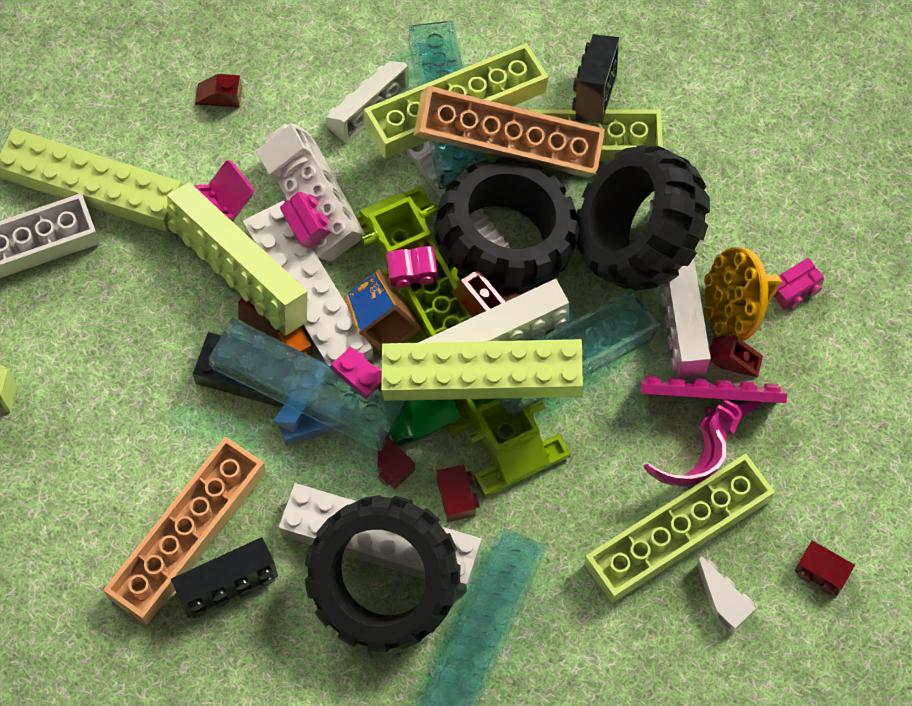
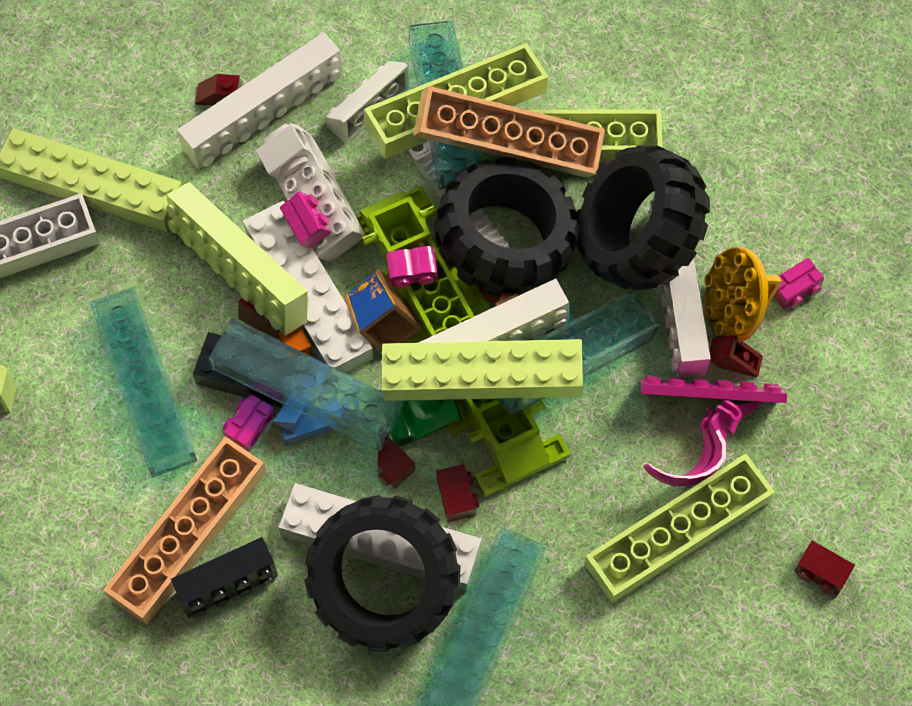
dark pink bracket [193,160,254,222] -> none
dark pink bracket [330,347,382,401] -> none
brick [453,270,505,318] -> none
black brick [572,34,619,123] -> none
white slope [697,556,756,634] -> none
none -> clear light blue brick [89,287,198,478]
none -> white brick [177,32,342,170]
none -> dark pink brick [223,394,275,452]

